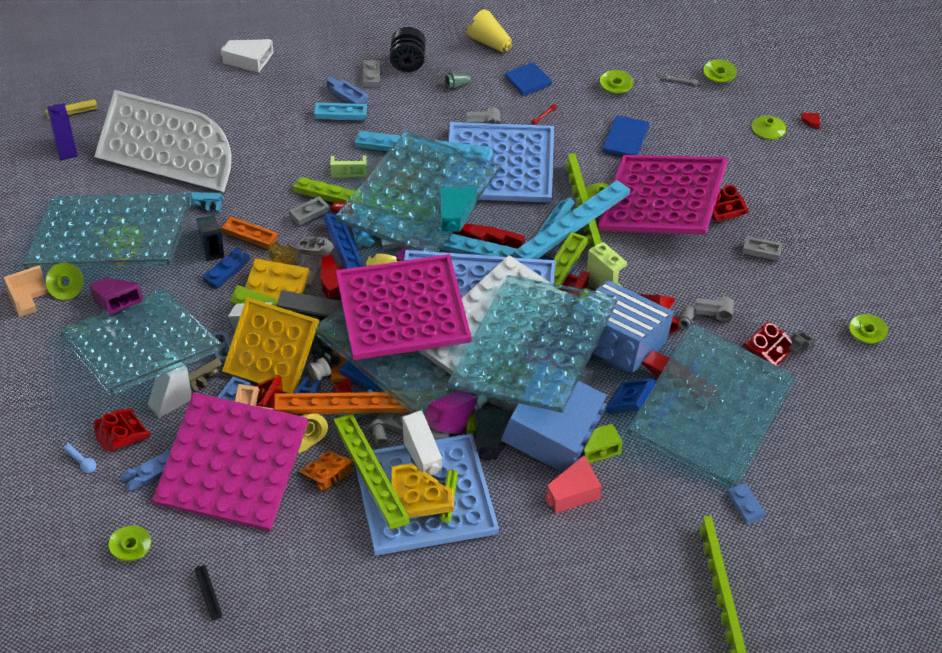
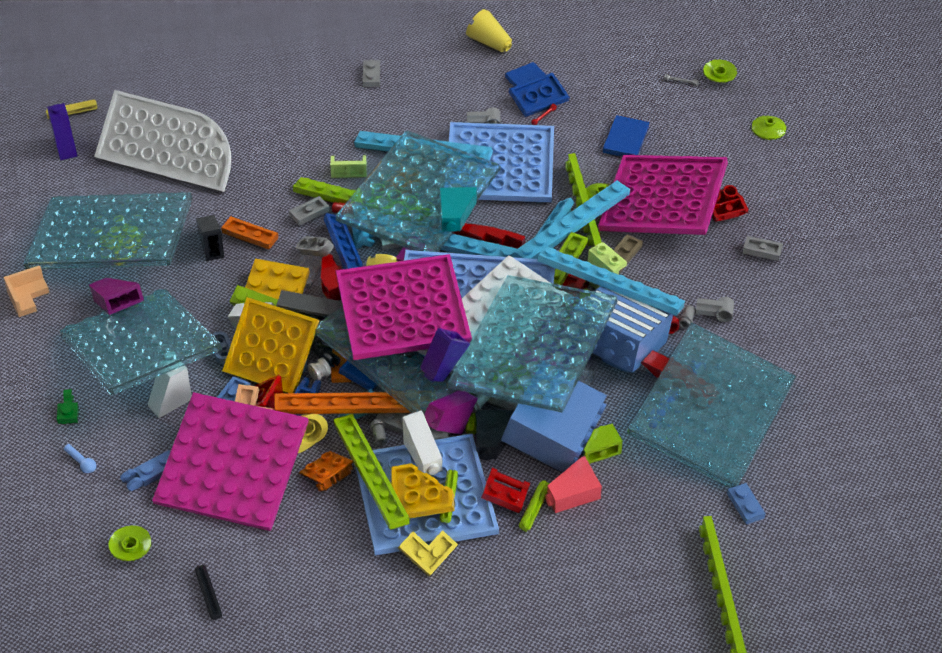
lime dish [46,263,84,300] -> none
red slope [93,408,151,451] -> none
medium azure plate [185,192,224,212] -> none
dark tan plate [188,358,222,393] -> none
blue hinge [202,247,250,289] -> none
white slope [221,39,273,73] -> none
clear yellow hair [268,242,298,265] -> none
medium azure plate [314,103,367,121] -> none
medium blue hinge [326,76,368,104] -> none
red tile [332,379,352,393] -> none
black wheel [390,27,426,72] -> none
sand green cone [444,72,471,89] -> none
lime dish [600,70,634,93] -> none
blue tile [606,378,656,414] -> none
red slope [742,322,794,369] -> none
dark grey plate [788,330,816,353] -> none
red tile [801,113,820,129] -> none
lime dish [849,314,888,344] -> none
none -> green plate [57,389,79,424]
none -> light yellow plate [398,530,458,576]
none -> dark purple slope [420,328,470,382]
none -> red plate [481,467,530,513]
none -> blue tile [508,72,570,117]
none -> lime axle [519,480,550,532]
none -> medium azure plate [537,247,685,316]
none -> dark tan plate [613,234,643,274]

